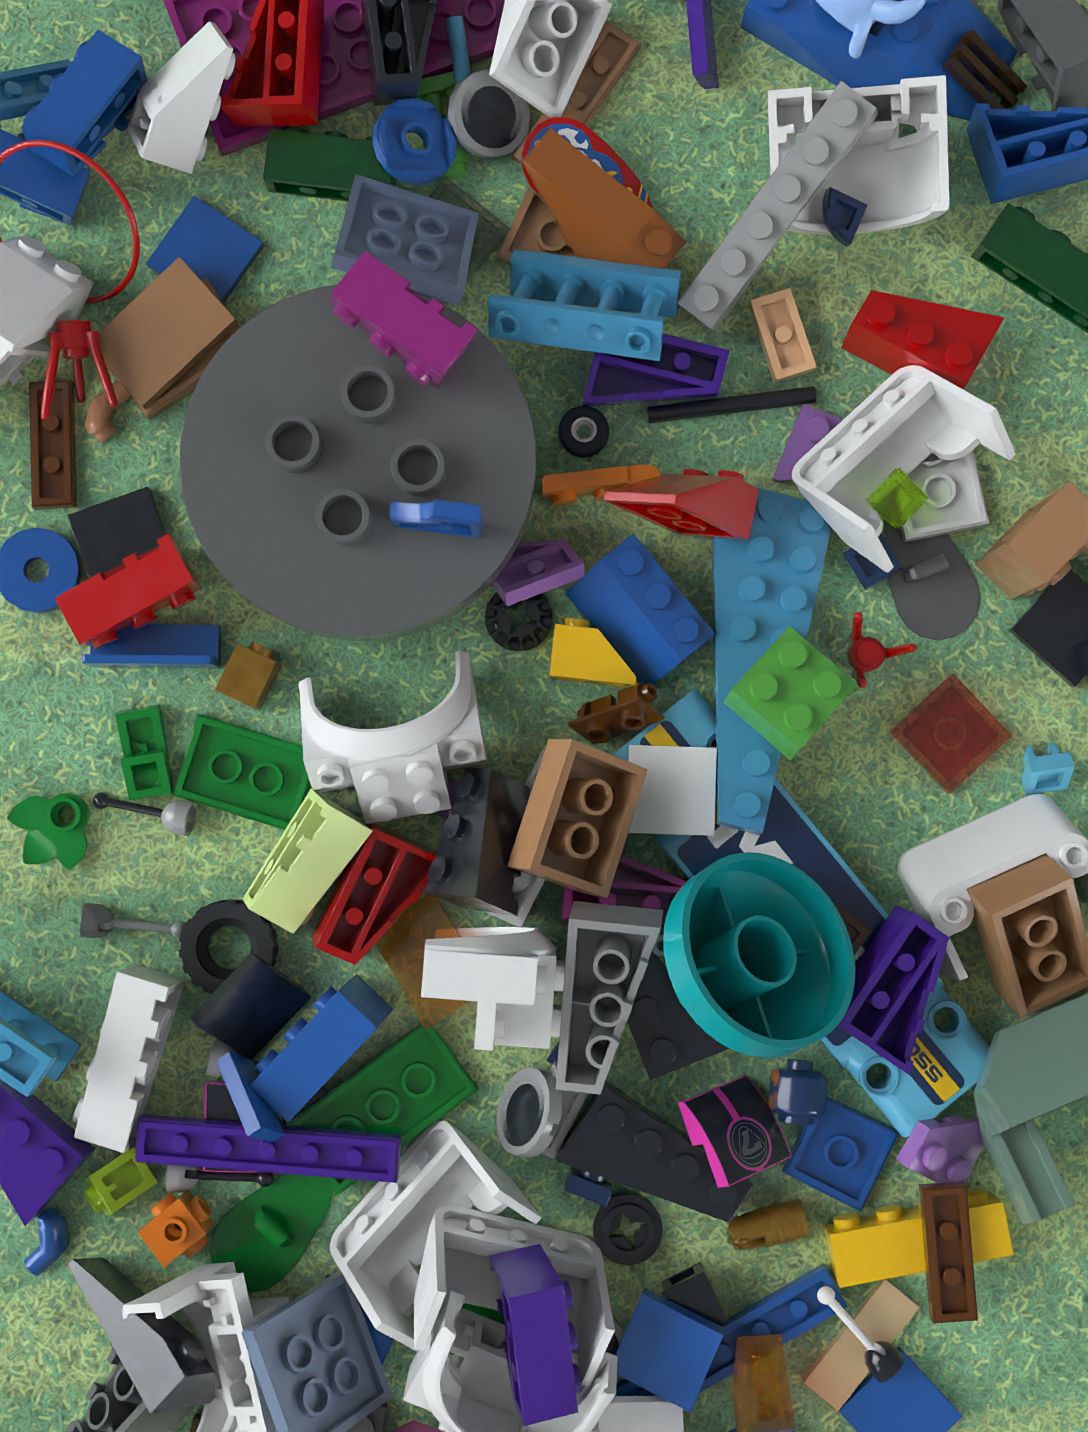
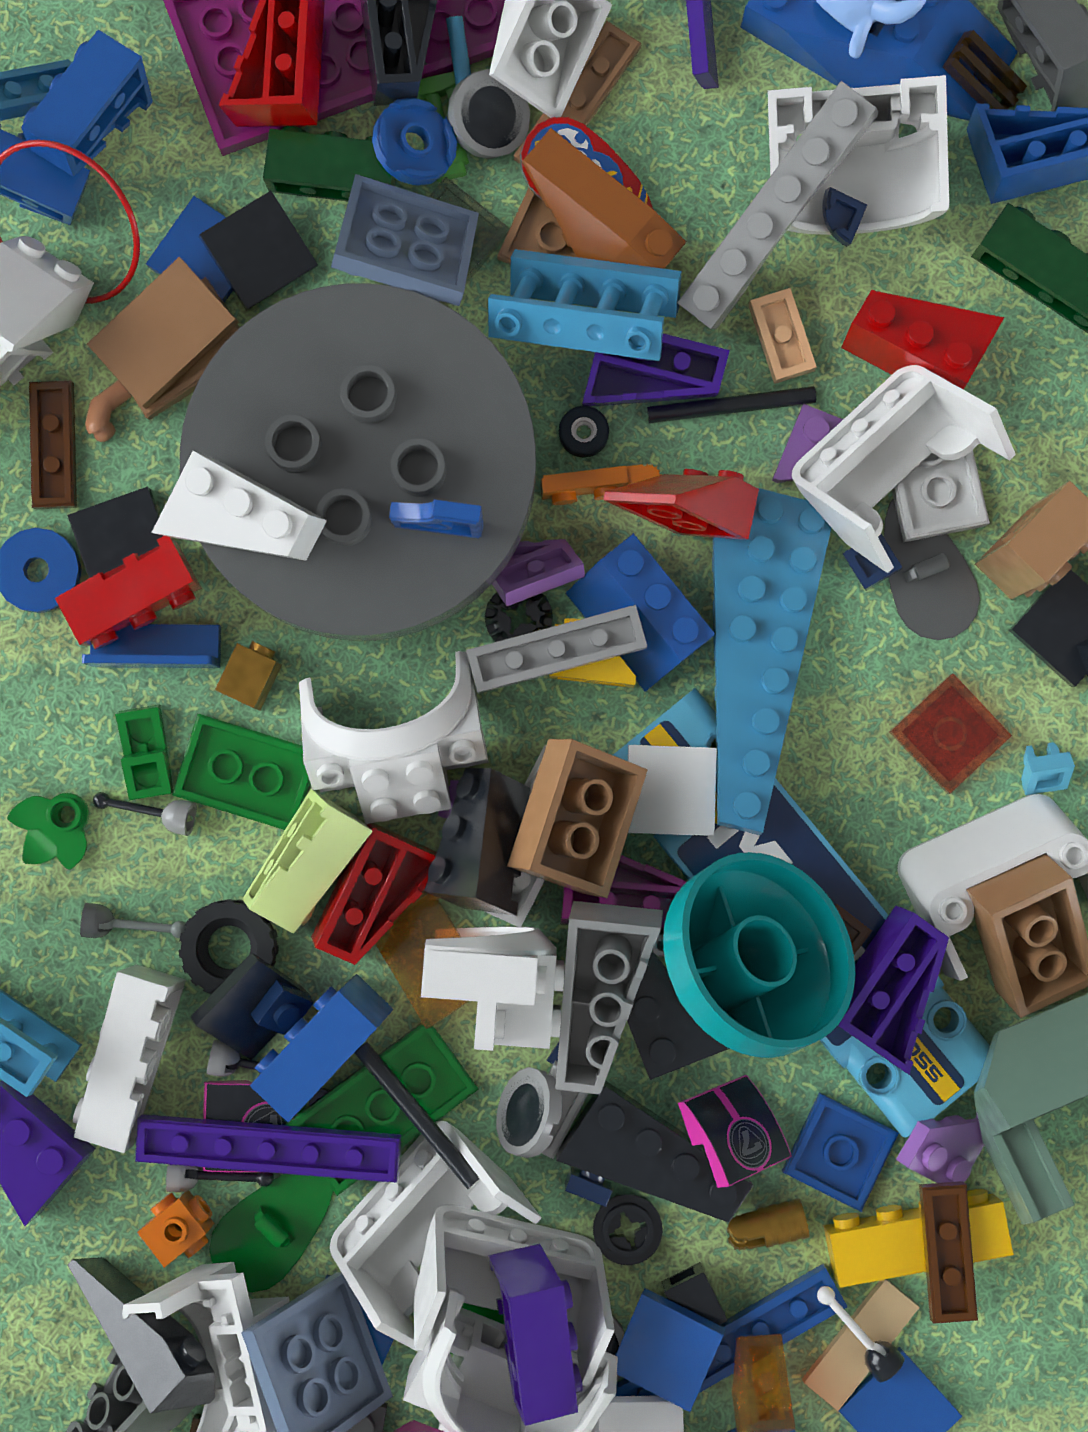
blue arm [24,1208,69,1276] -> none
red plant [41,320,118,421] -> none
lime bracket [83,1146,158,1216] -> none
white slope [127,21,235,174] -> none
blue tile [217,1052,284,1143] -> none
magenta wedge [330,251,478,388] -> none
reddish brown hinge [568,682,664,745] -> none
bright green brick [724,626,858,760] -> none
dark blue head [768,1059,828,1125] -> none
red plant [847,612,917,688] -> none
clear neon green tile [866,468,929,530] -> none
none -> white wedge [152,451,327,561]
none -> black tile [198,190,318,311]
none -> dark blue plate [250,980,314,1035]
none -> black bar [354,1041,480,1190]
none -> light grey plate [466,605,647,694]

